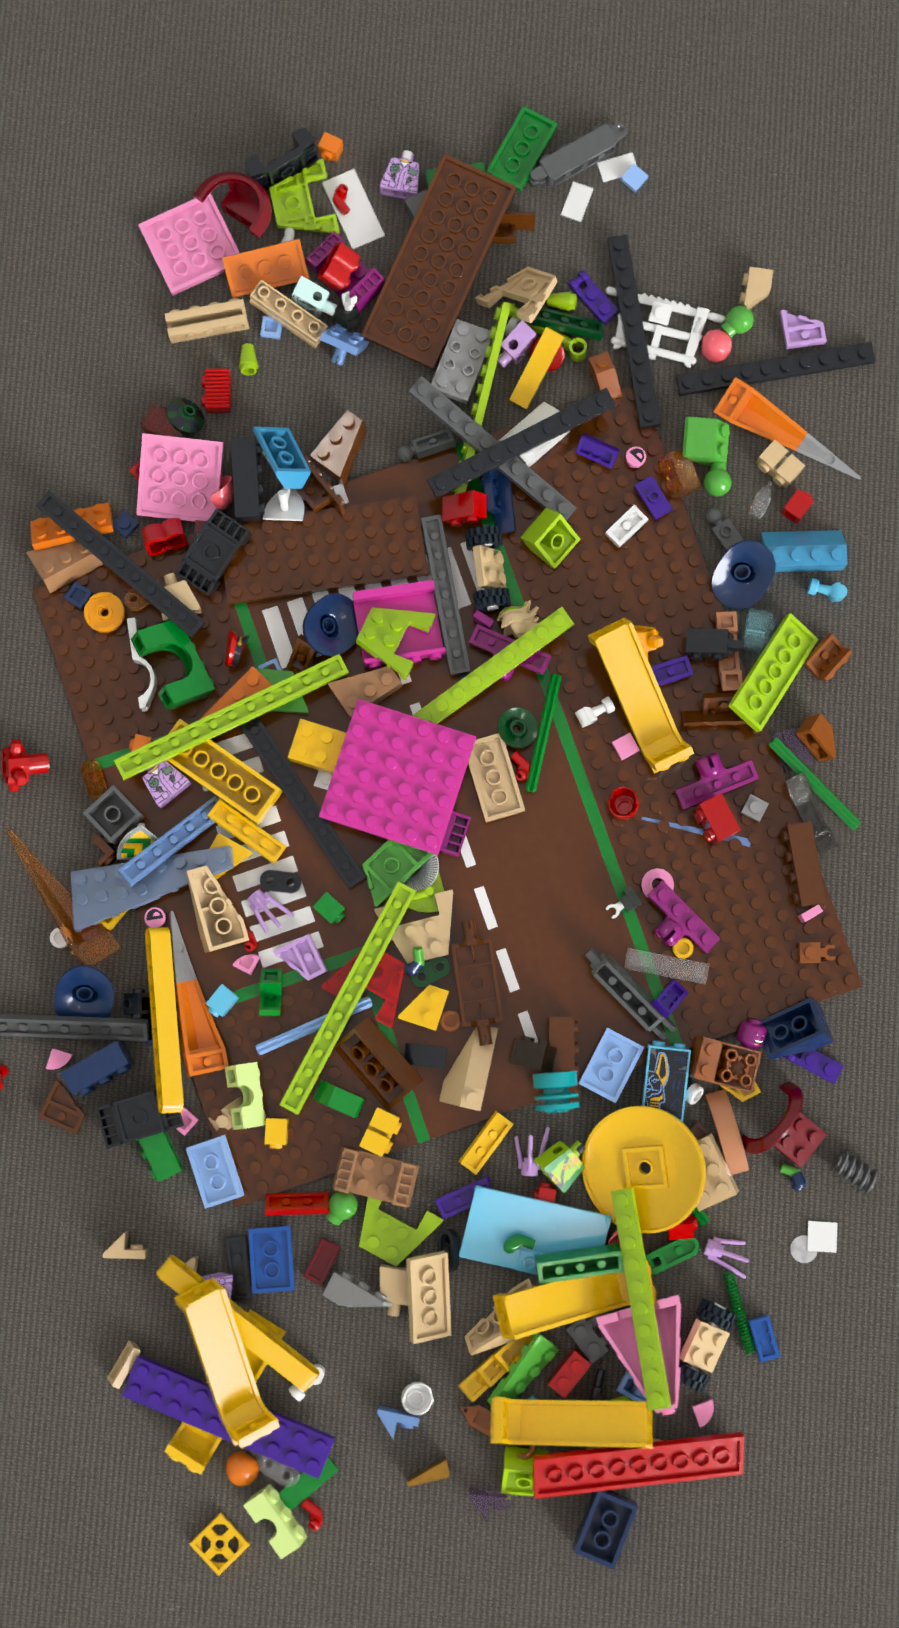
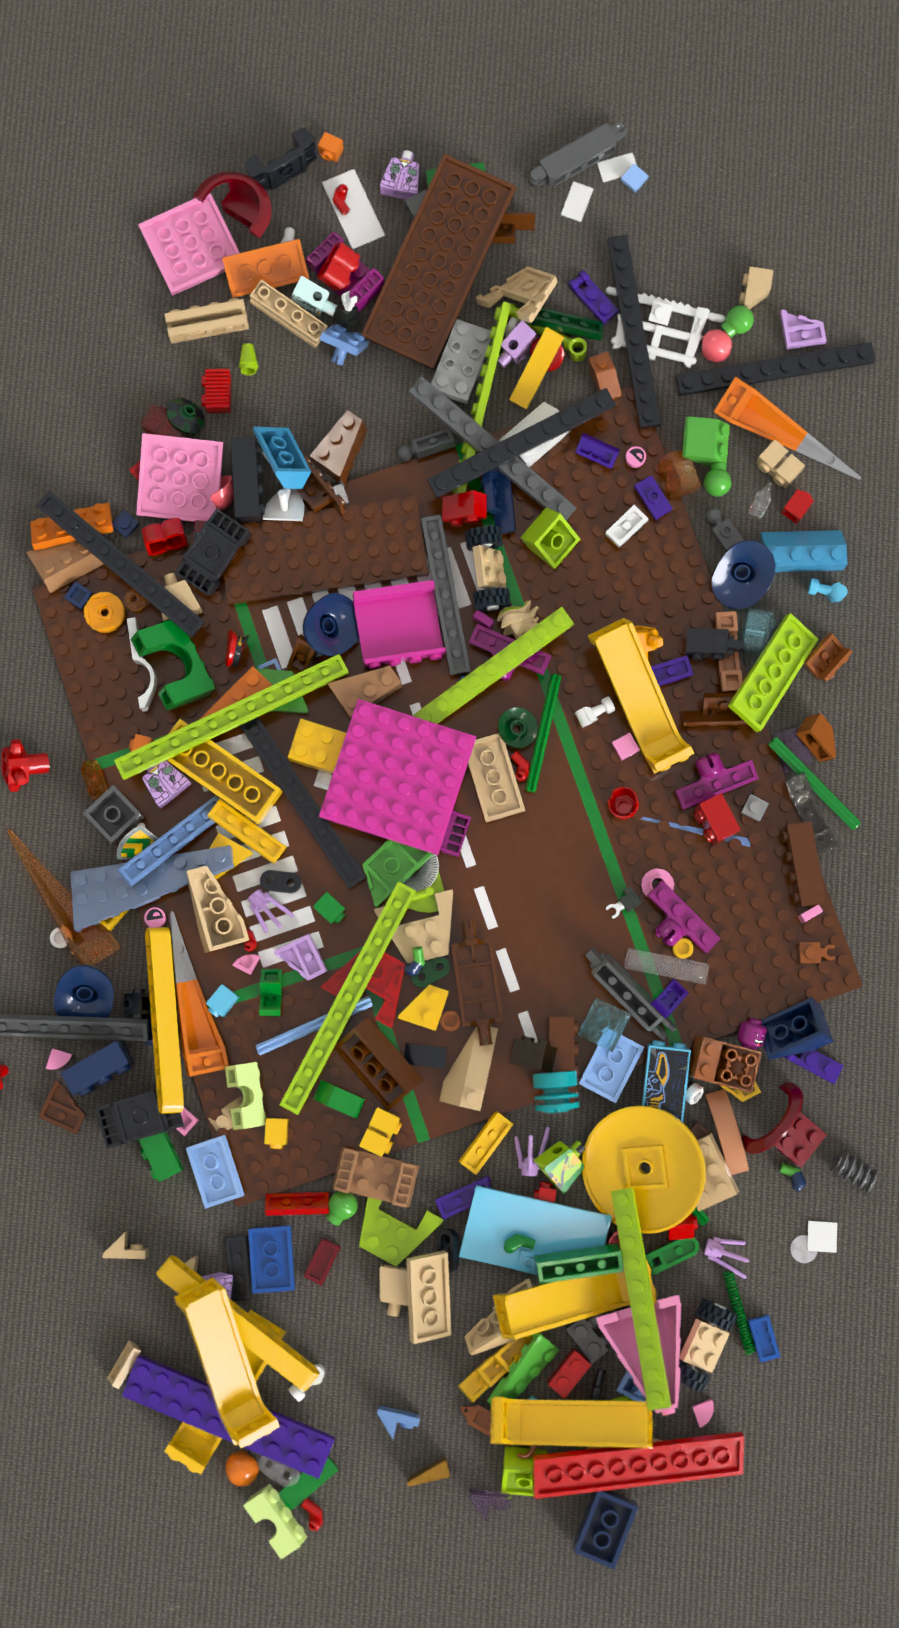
reddish brown bracket [91,834,117,867] -> none
yellow piece [189,1512,250,1576] -> none
light blue tile [260,316,282,339] -> none
lime wing [269,159,340,234] -> none
light grey slope [323,1271,393,1307] -> none
lime wing [356,607,436,680] -> none
white hair [401,1382,434,1415] -> none
green plate [486,106,558,193] -> none
lime cone [547,291,577,312] -> none
none -> clear light blue plate [577,998,631,1052]

